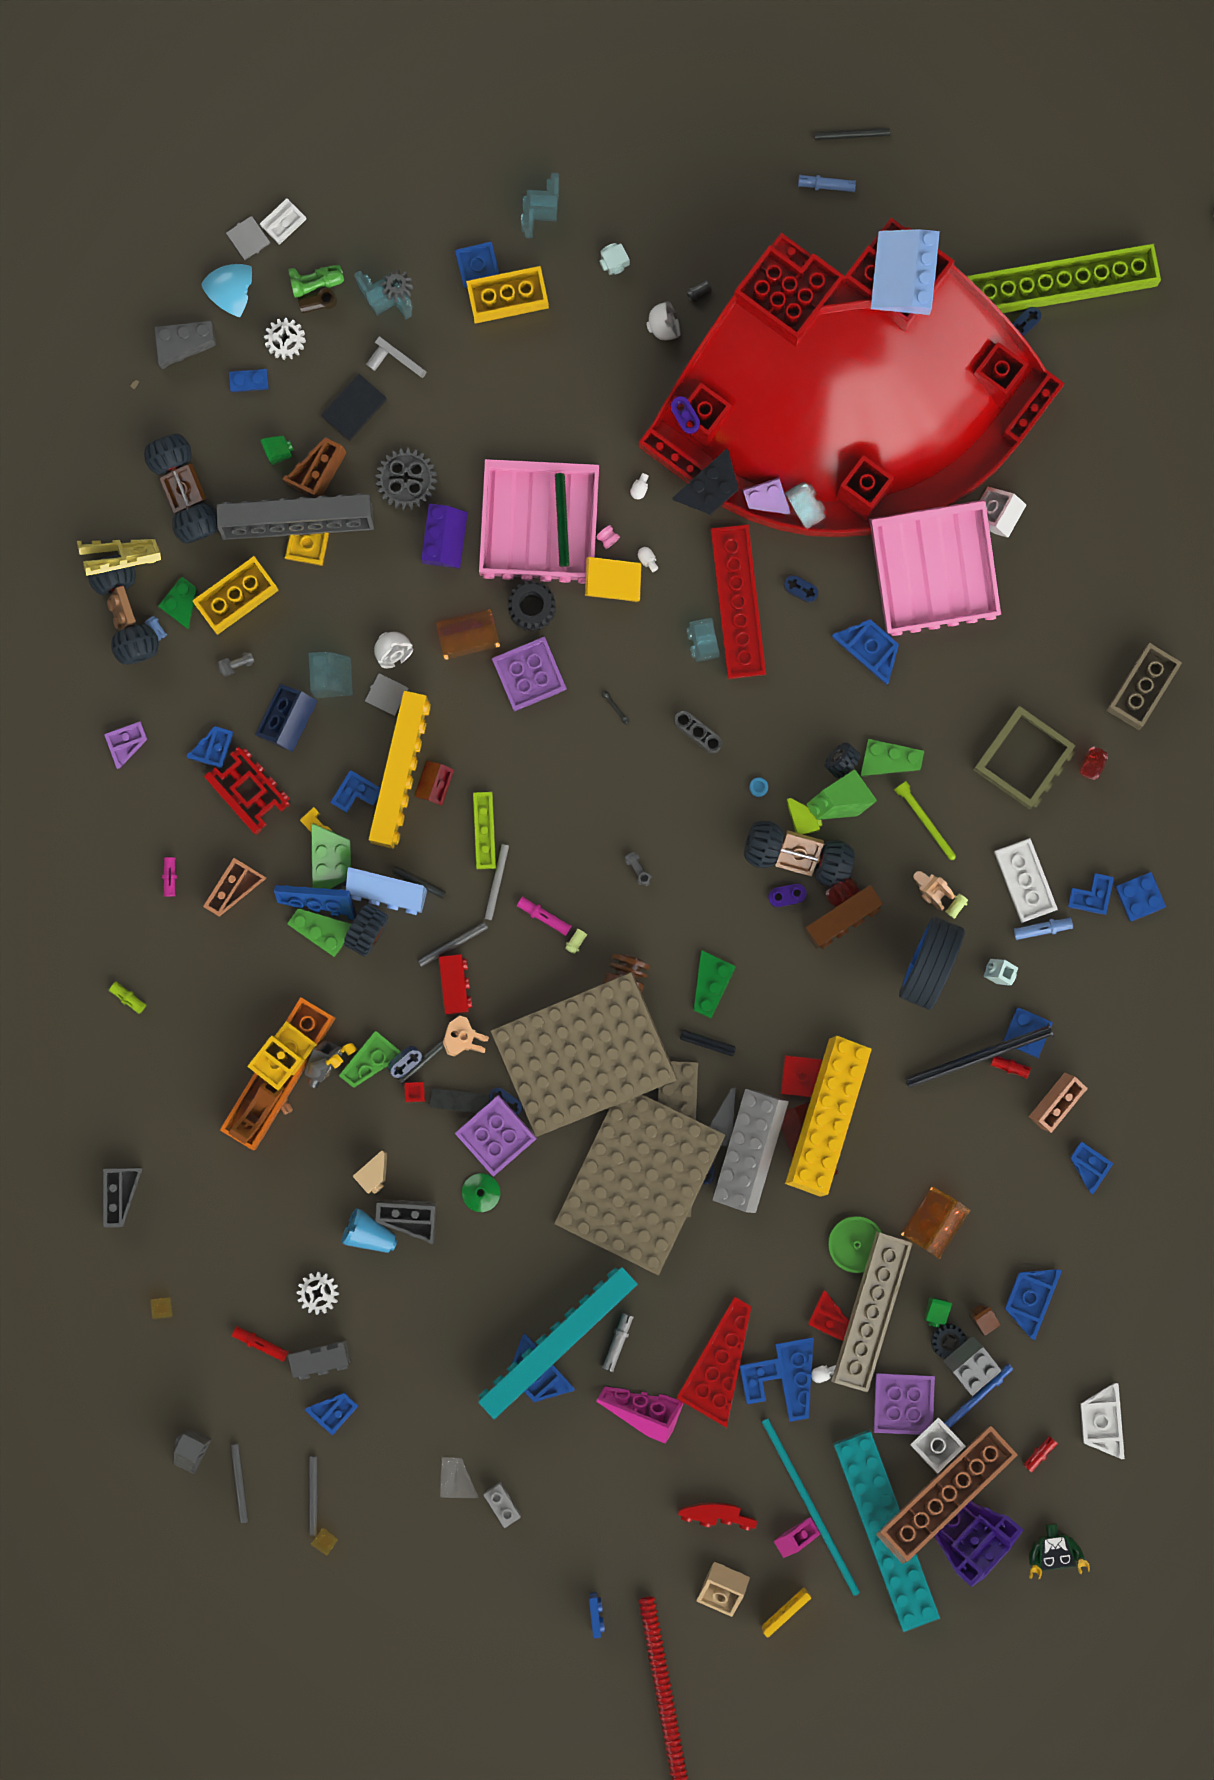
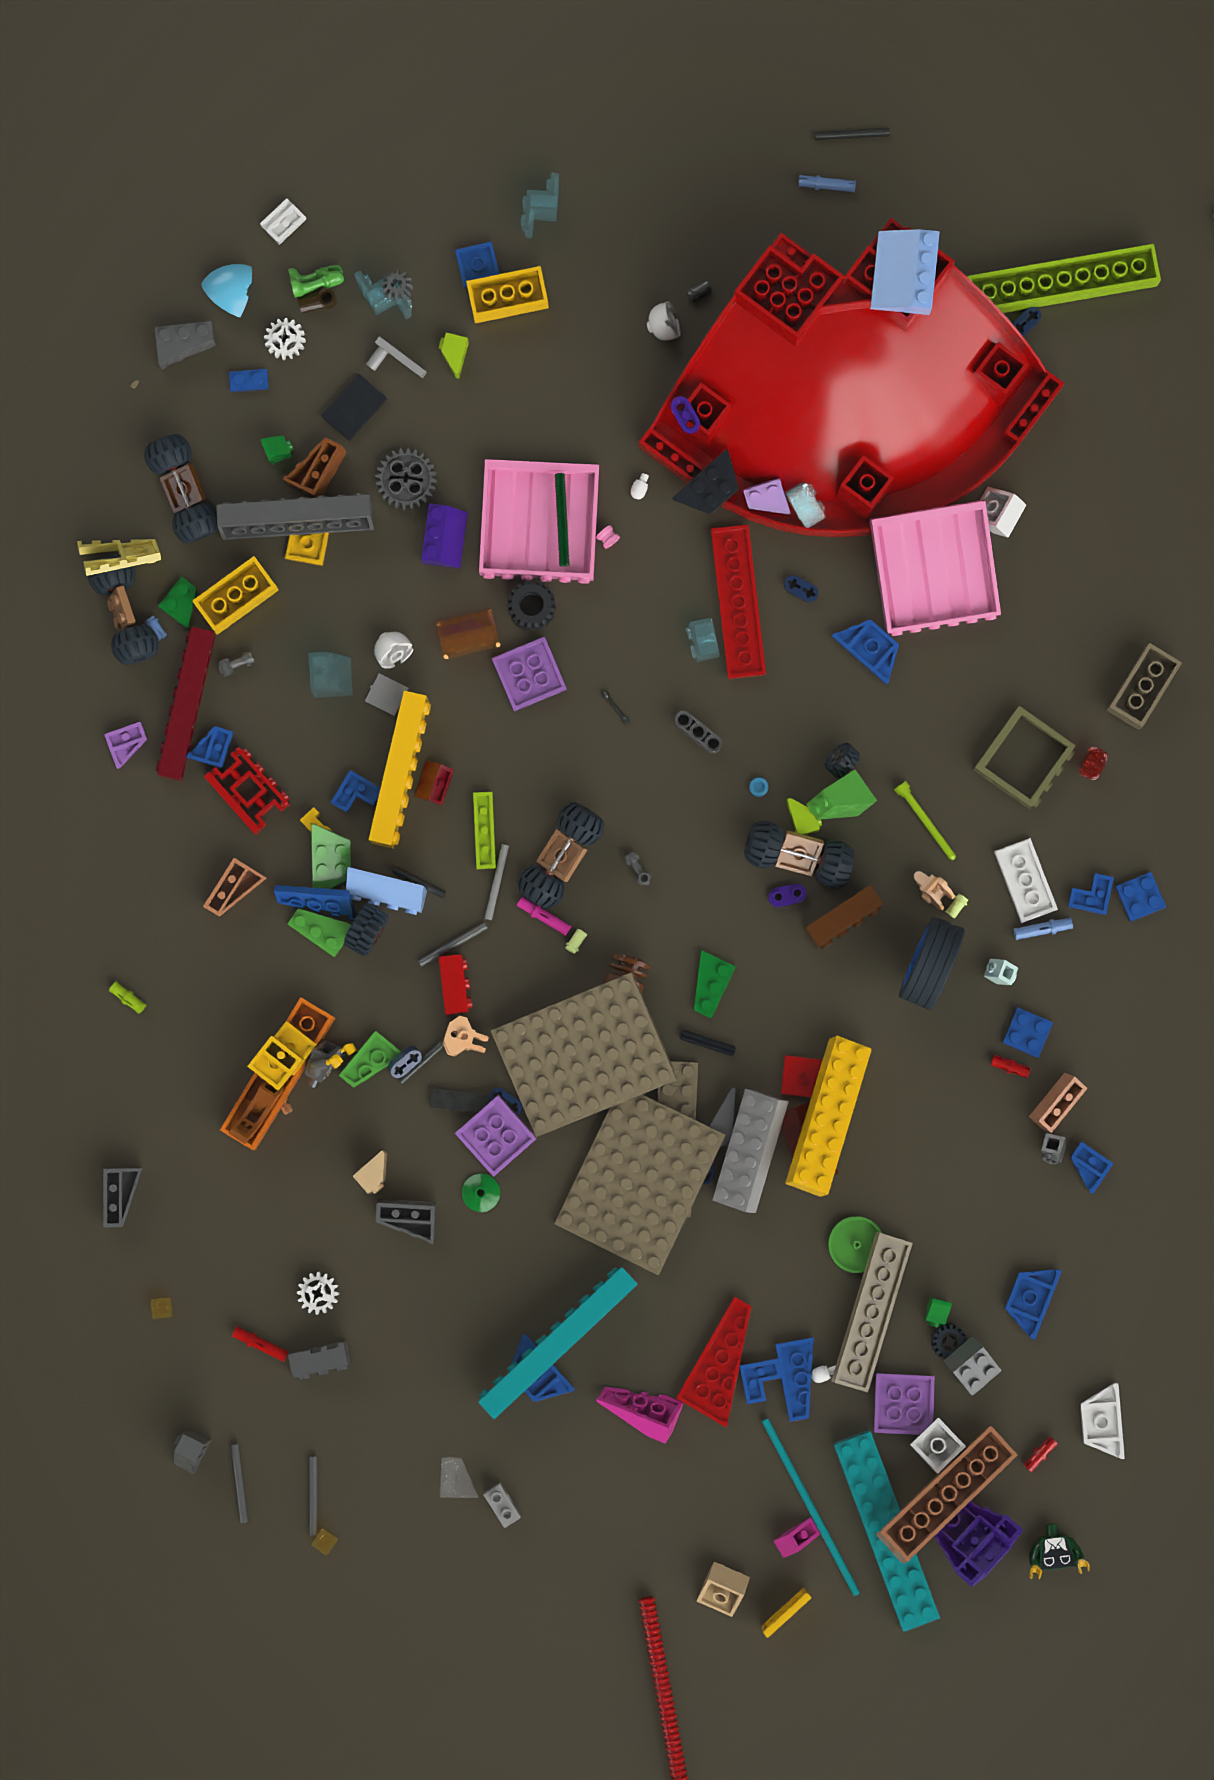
dark pink pin [162,857,177,897] -> none
light grey piece [226,216,270,260] -> none
dark blue slope [255,684,318,752] -> none
blue wing [305,1392,359,1435] -> none
dark azure cone [341,1208,398,1253] -> none
red plate [404,1082,425,1102] -> none
yellow tile [585,557,641,602] -> none
blue plate [589,1592,605,1638] -> none
light aqua brick [599,243,630,275] -> none
light grey pin [602,1312,634,1372] -> none
white cylinder [638,547,658,572] -> none
red slope [678,1502,757,1531] -> none
red wing [807,1290,849,1341] -> none
clear red gear [825,877,859,907] -> none
bright green wing [860,739,924,777] -> none
clear orange slope [901,1186,970,1259] -> none
black axle [905,1023,1054,1088] -> none
blue bar [944,1364,1013,1429] -> none
reddish brown slope [969,1304,1000,1336] -> none
none -> dark red brick [156,627,216,782]
none -> lime slope [439,332,469,378]
none -> black plate [518,802,604,909]
none -> dark grey brick [1041,1133,1066,1164]

